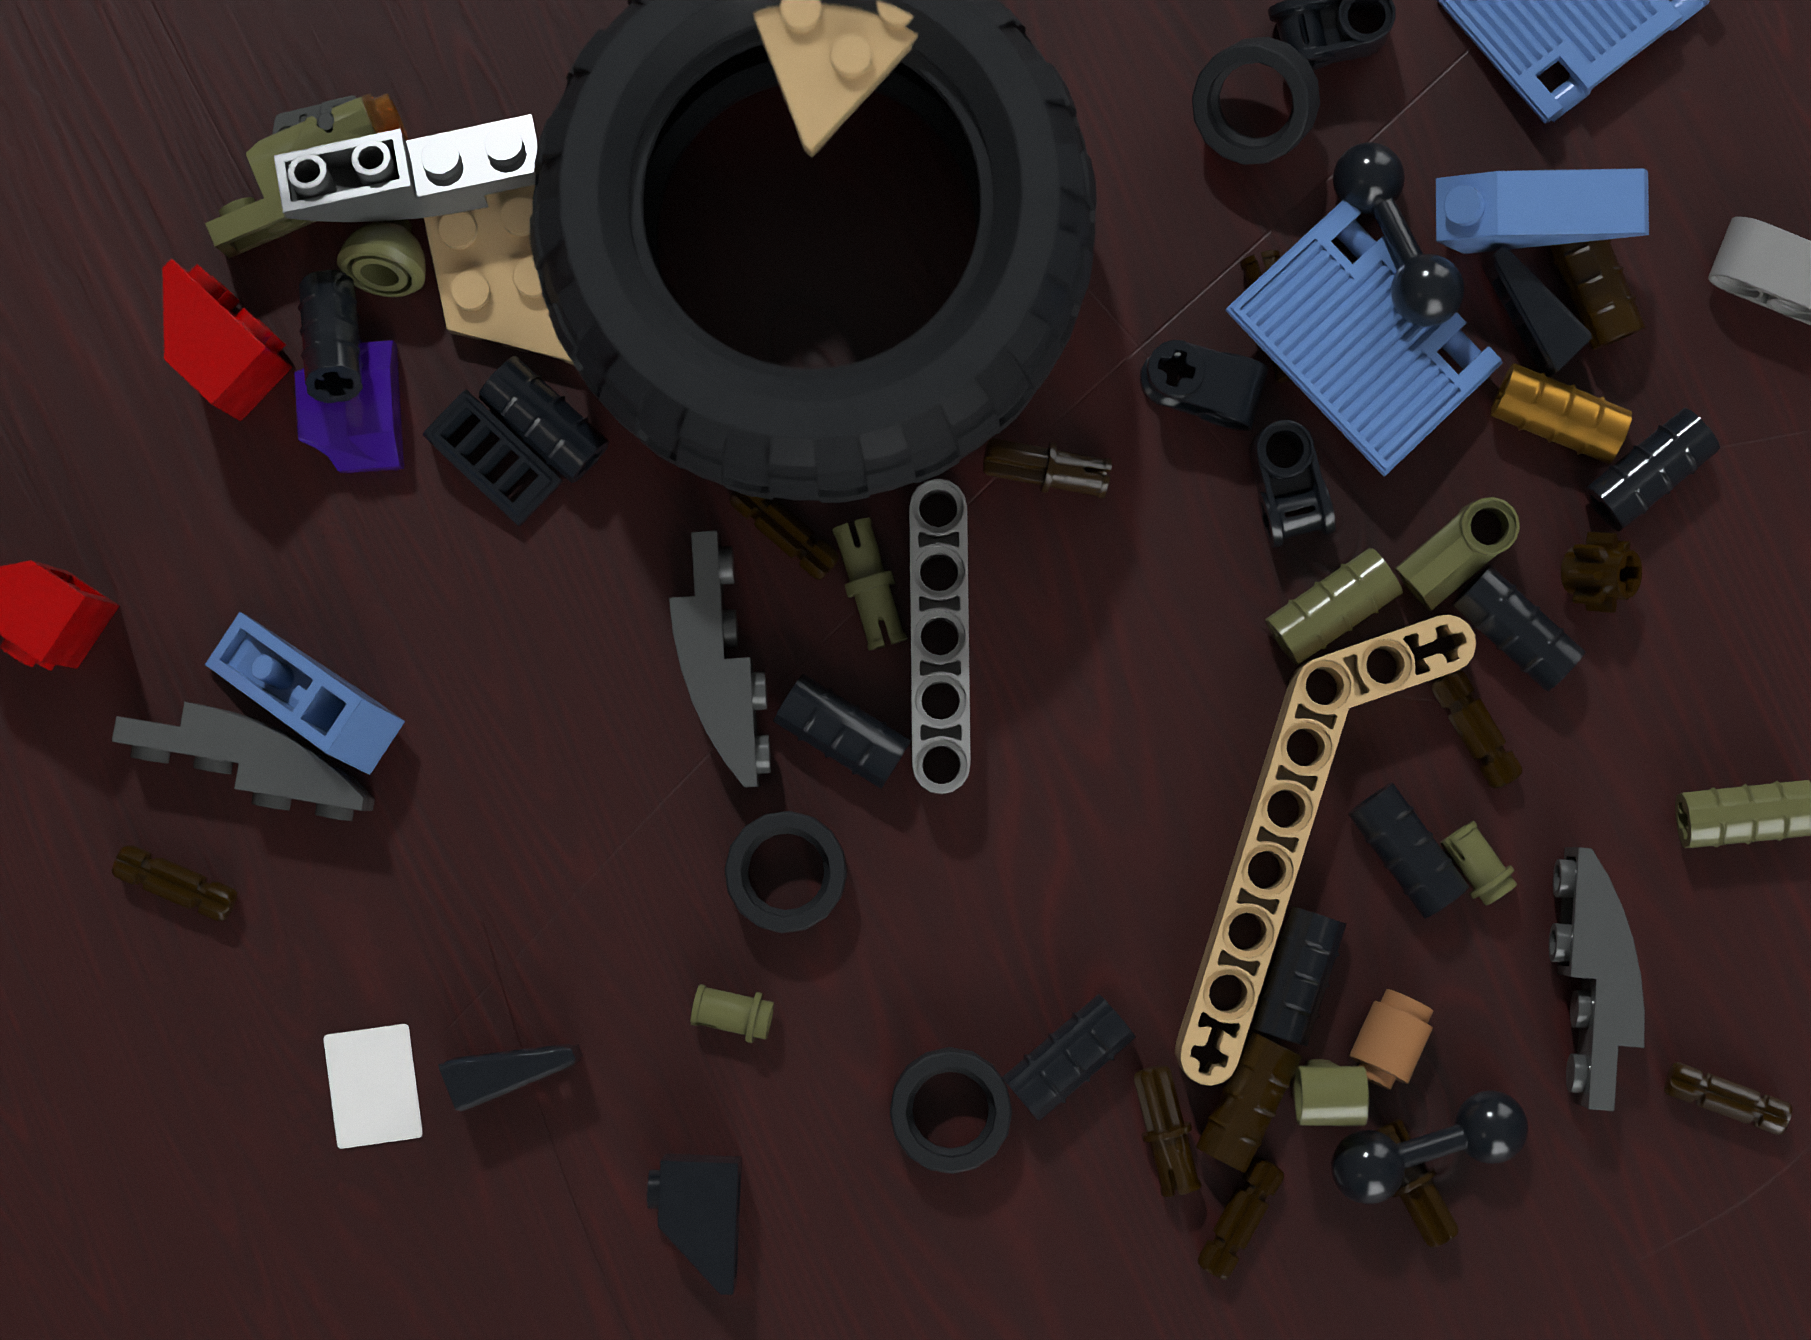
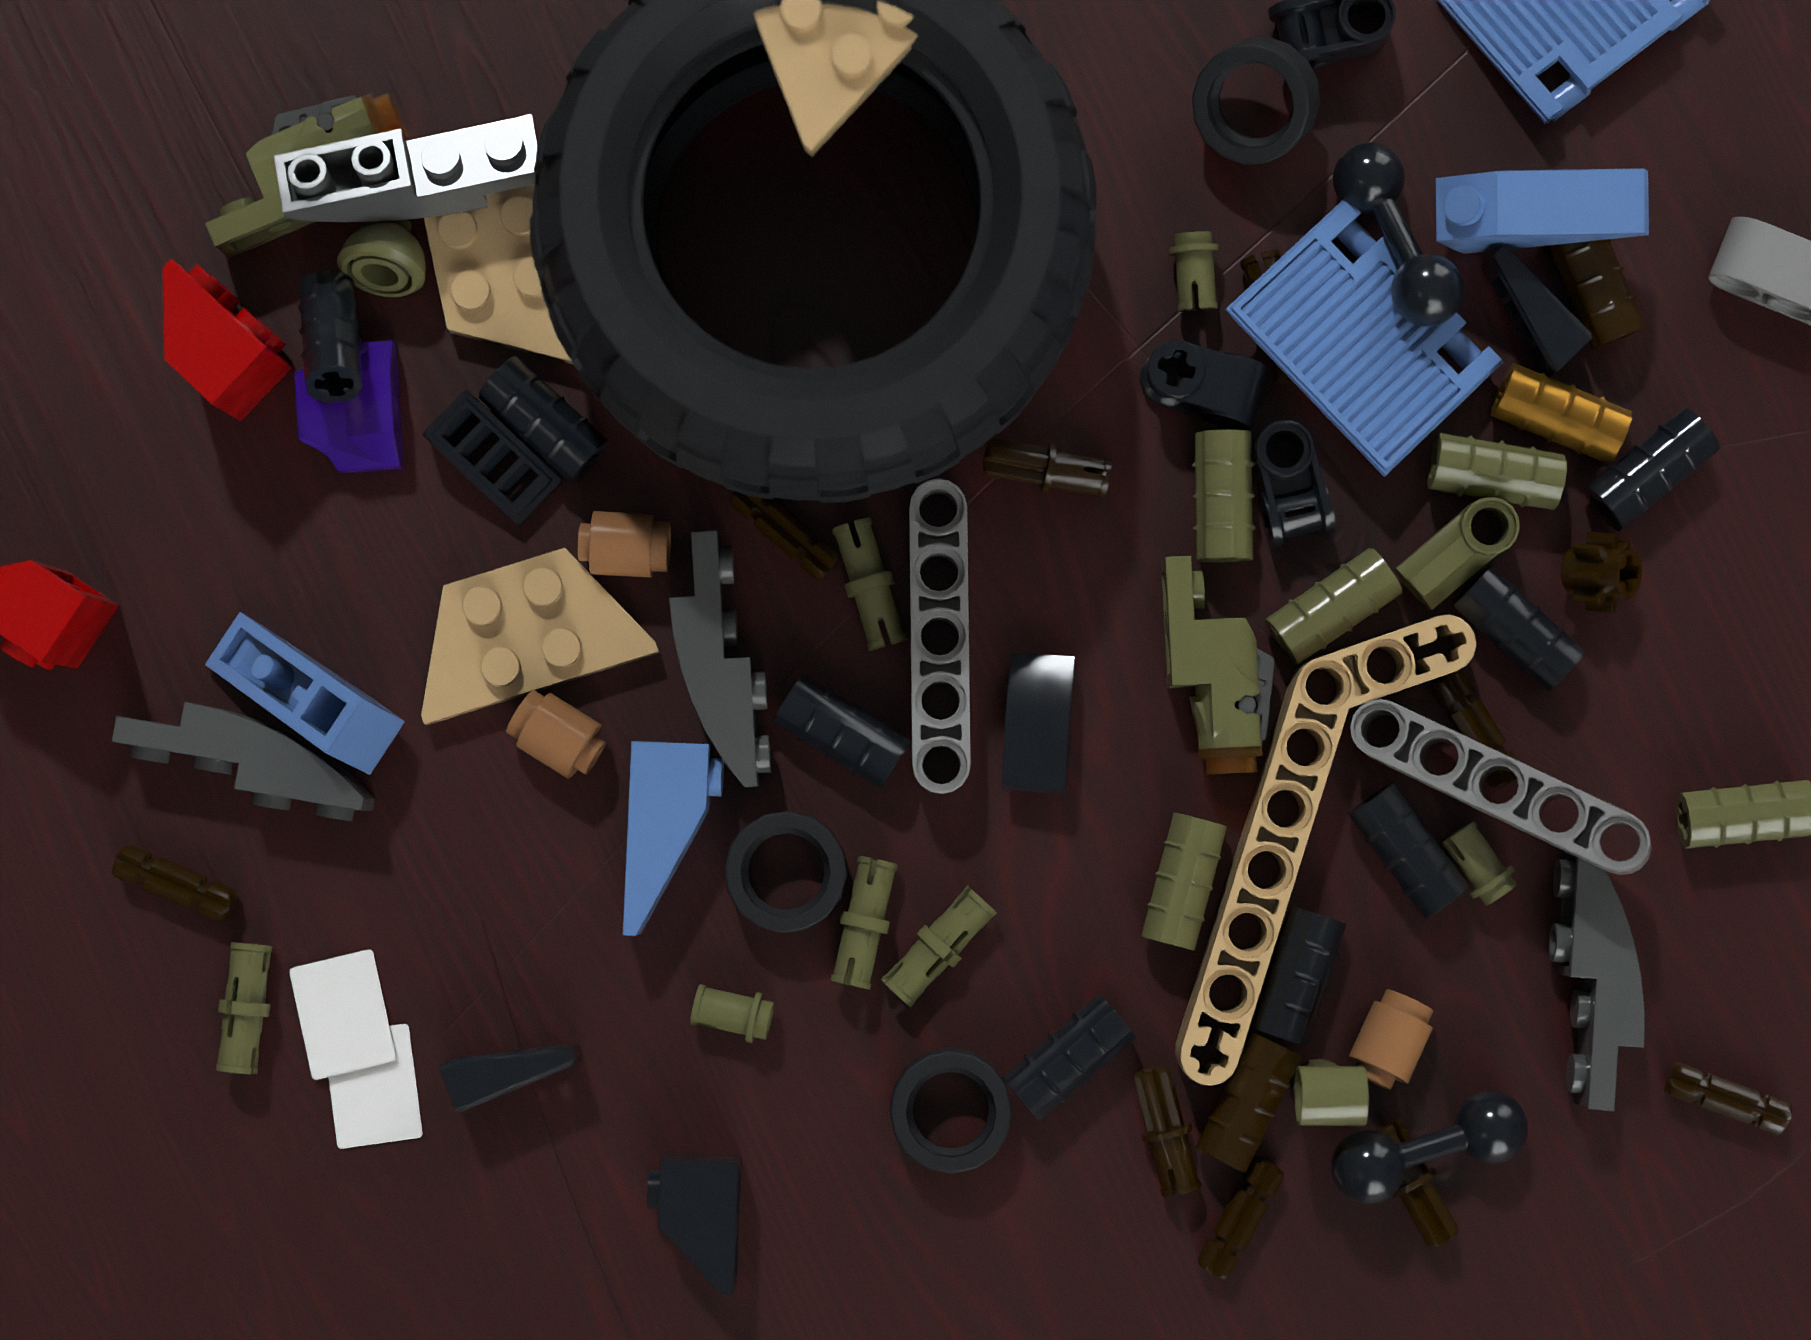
none -> olive pin [216,942,273,1074]
none -> white sticker [289,949,396,1080]
none -> tan wing [421,548,660,725]
none -> medium nougat brick [506,690,606,779]
none -> medium nougat brick [578,511,671,578]
none -> medium blue slope [623,741,724,936]
none -> olive pin [830,856,898,990]
none -> olive pin [881,885,997,1007]
none -> black slope [1002,653,1077,794]
none -> olive axle [1141,812,1227,951]
none -> olive plate [1160,556,1275,775]
none -> olive pin [1169,231,1219,312]
none -> olive axle [1192,430,1256,562]
none -> light grey beam [1350,699,1652,875]
none -> olive axle [1426,433,1567,511]

